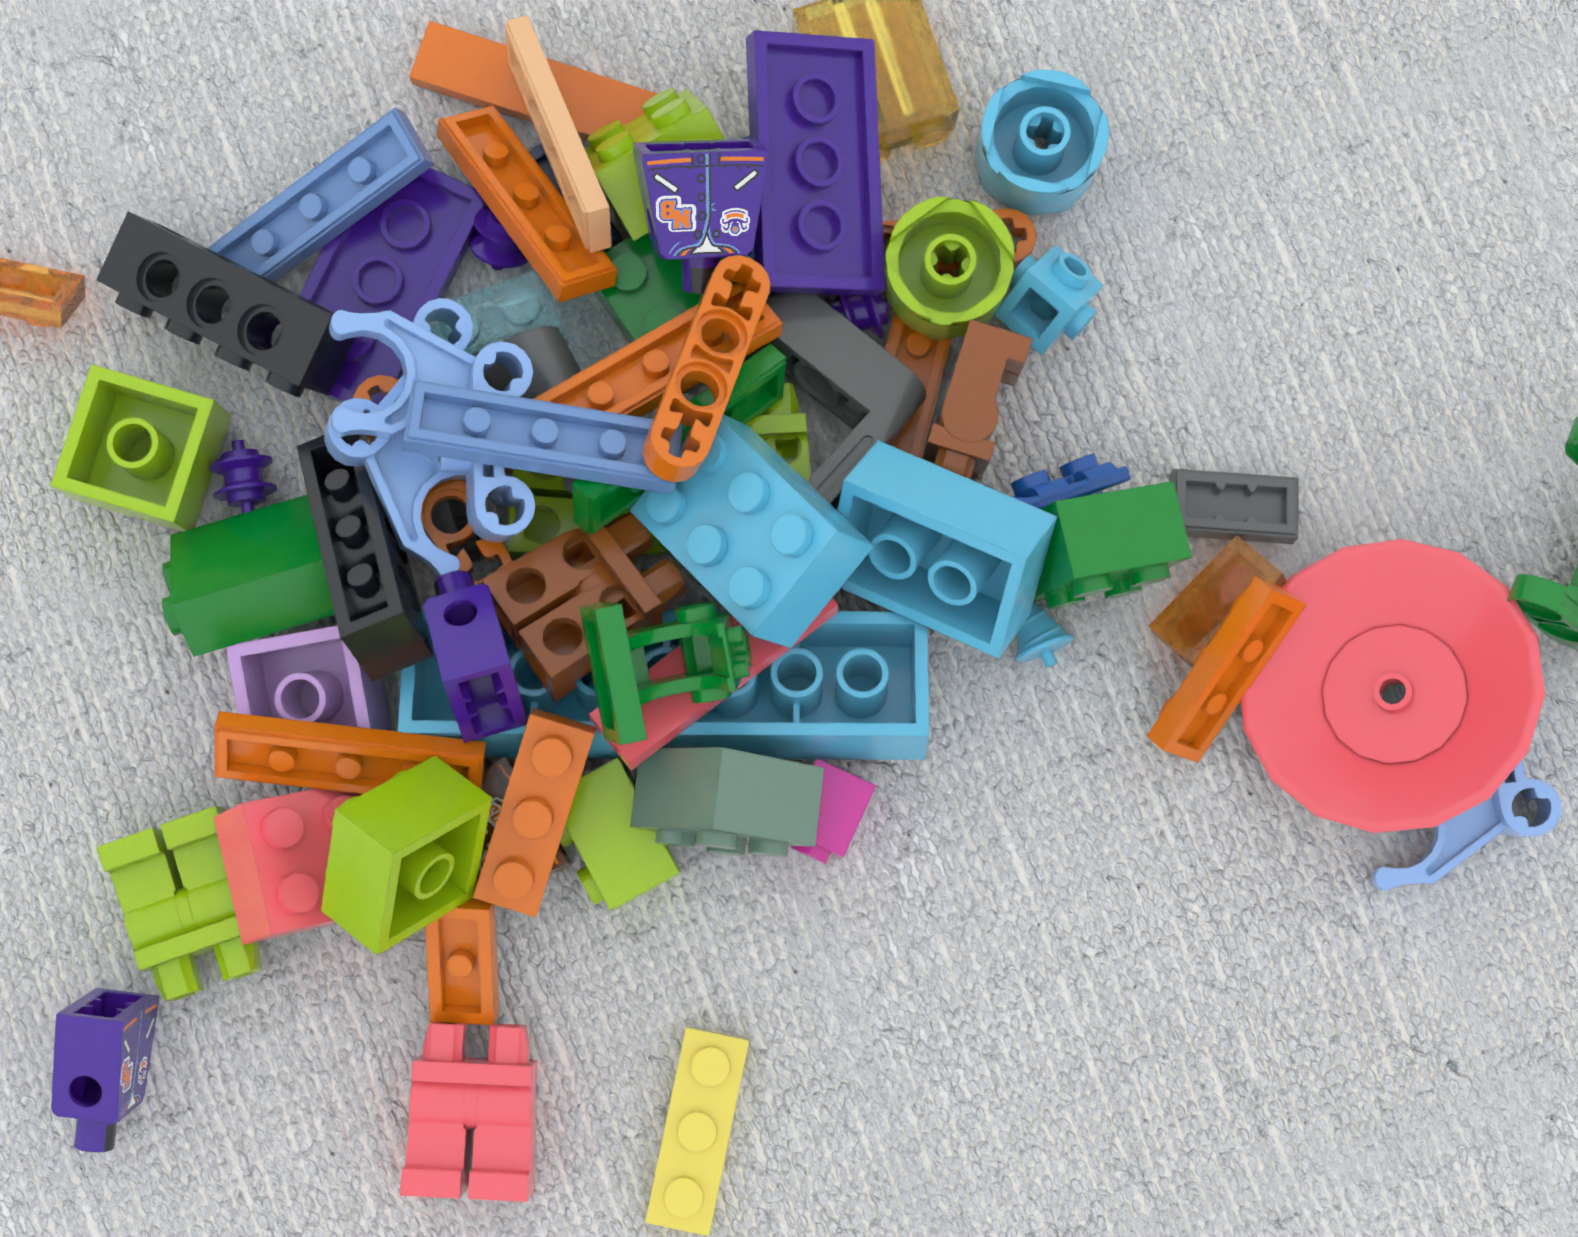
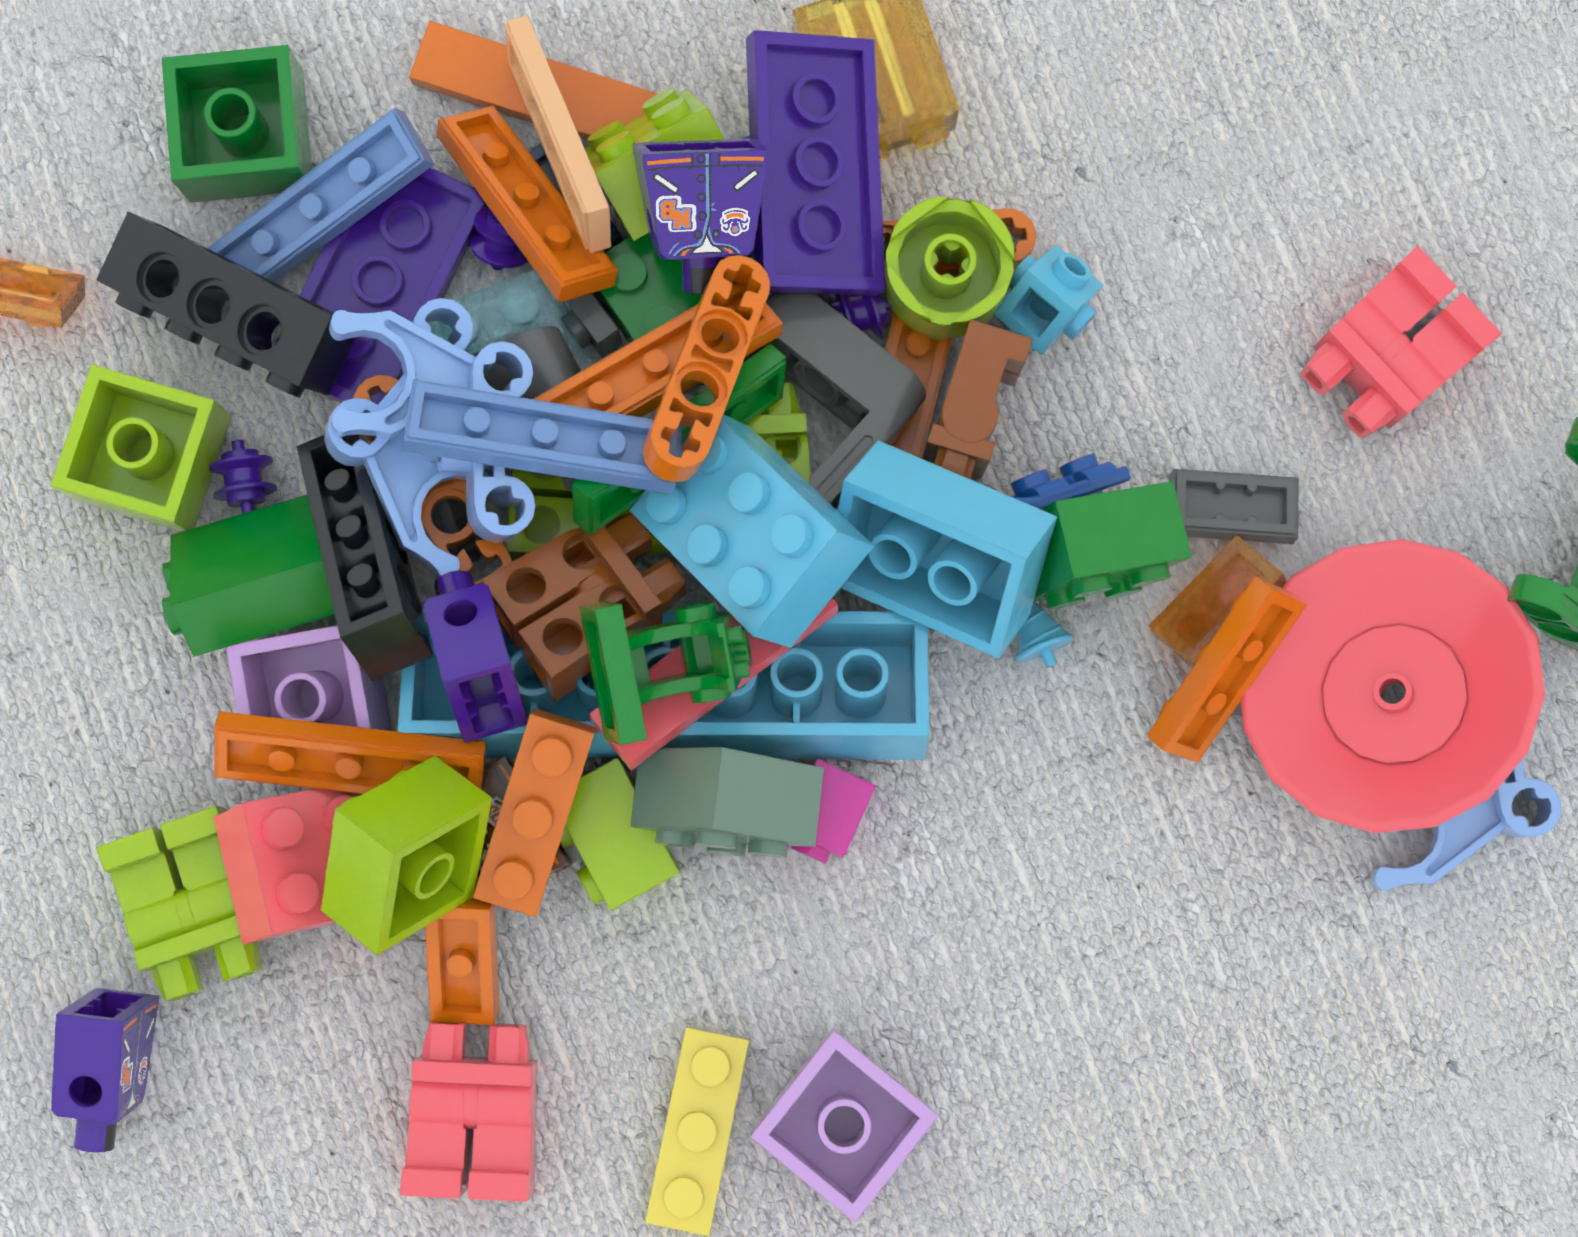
medium azure brick [975,69,1109,215] -> none
none -> green brick [161,45,312,203]
none -> dark grey plate [560,293,622,358]
none -> lavender brick [750,1027,939,1223]
none -> coral hips [1300,245,1502,439]

